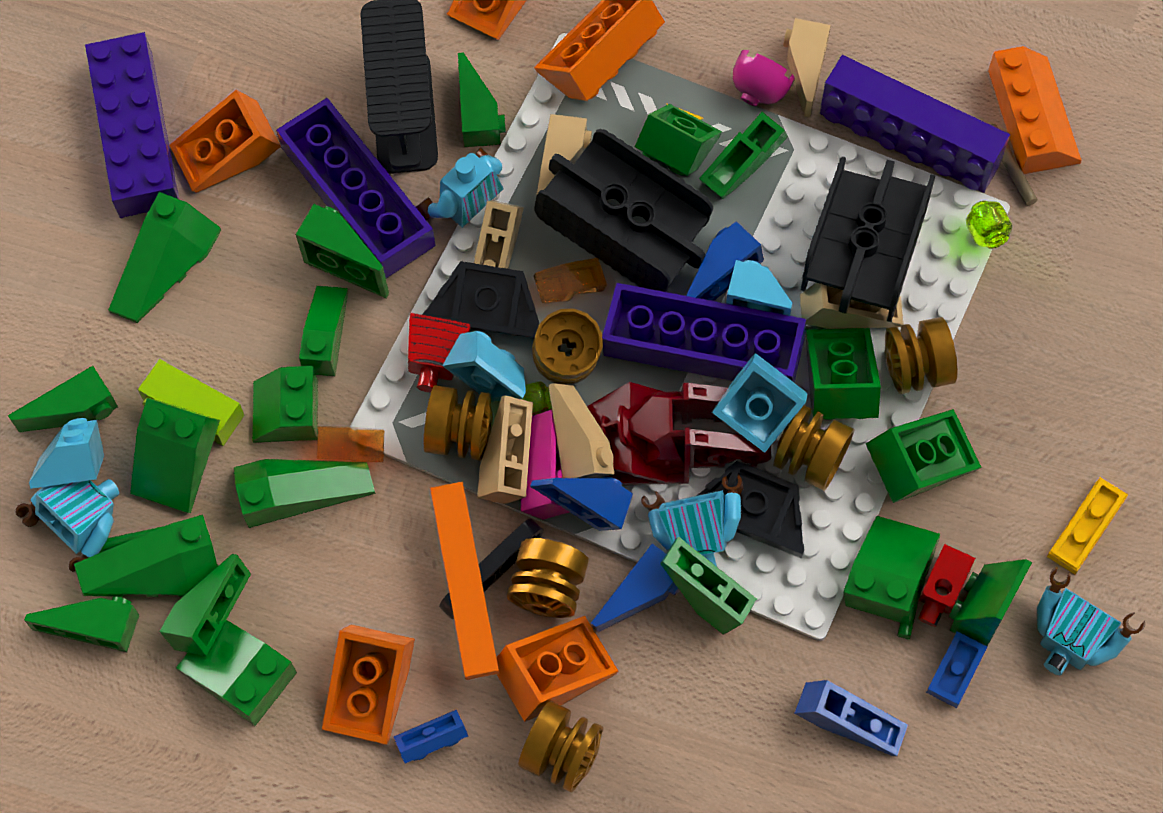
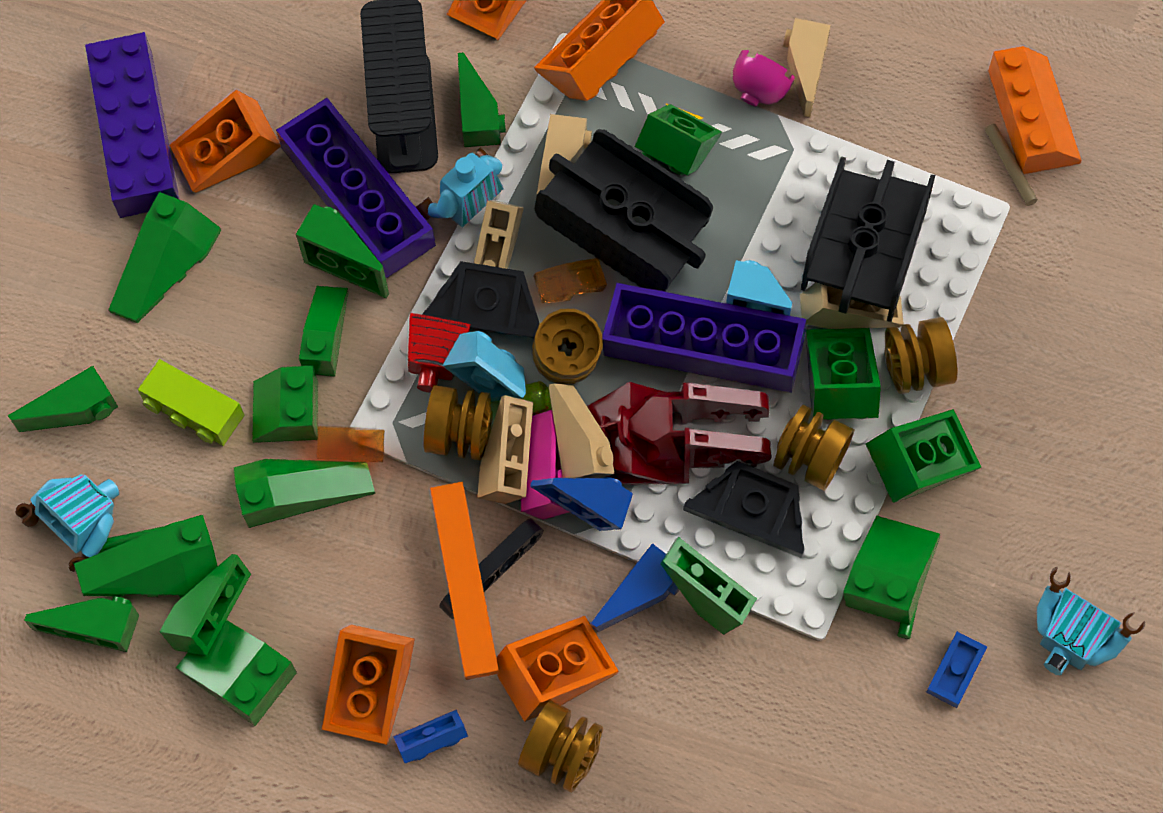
medium azure slope [29,418,104,489] -> none
green slope [130,398,220,513] -> none
pearl gold wheel [507,538,589,618] -> none
medium azure torso [641,475,743,566] -> none
blue slope [686,221,764,301] -> none
green slope [699,112,788,199] -> none
medium azure slope [712,353,807,453] -> none
blue slope [794,680,908,756] -> none
dark purple brick [820,55,1010,193] -> none
red torso [918,544,976,627] -> none
green slope [949,559,1032,646] -> none
clear neon green head [966,201,1012,249] -> none
yellow tile [1047,477,1128,575] -> none

